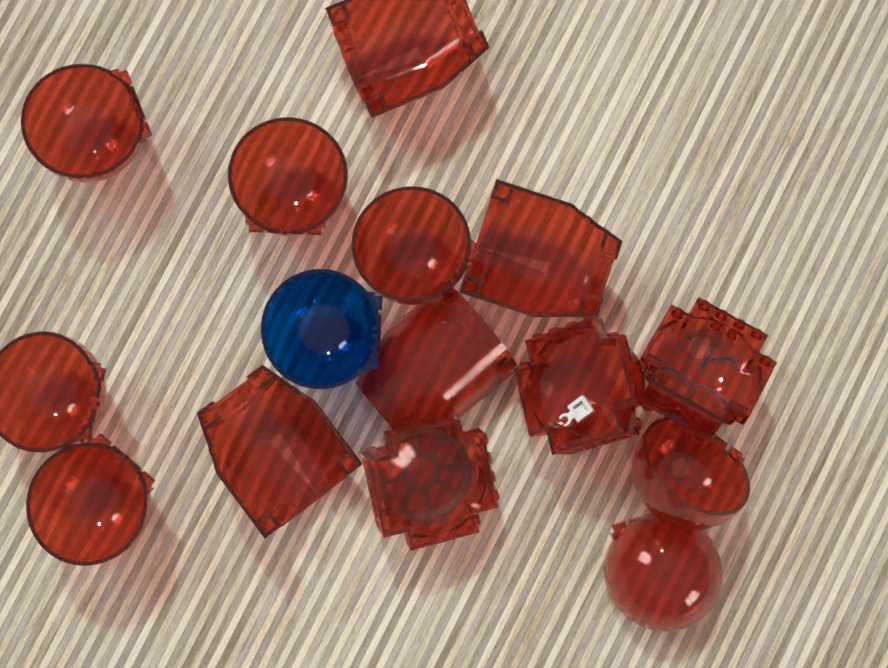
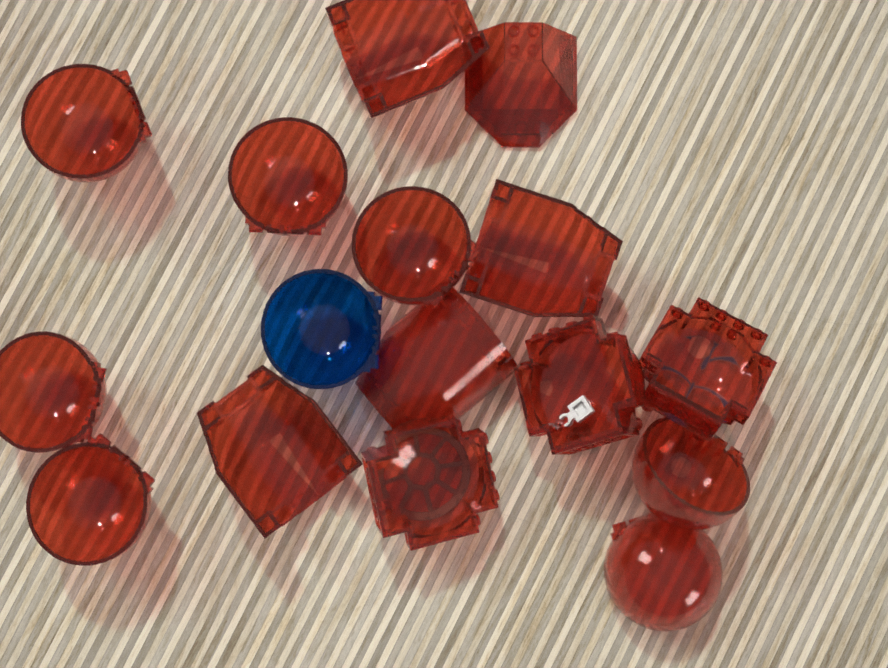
none -> clear red windscreen [465,22,577,148]

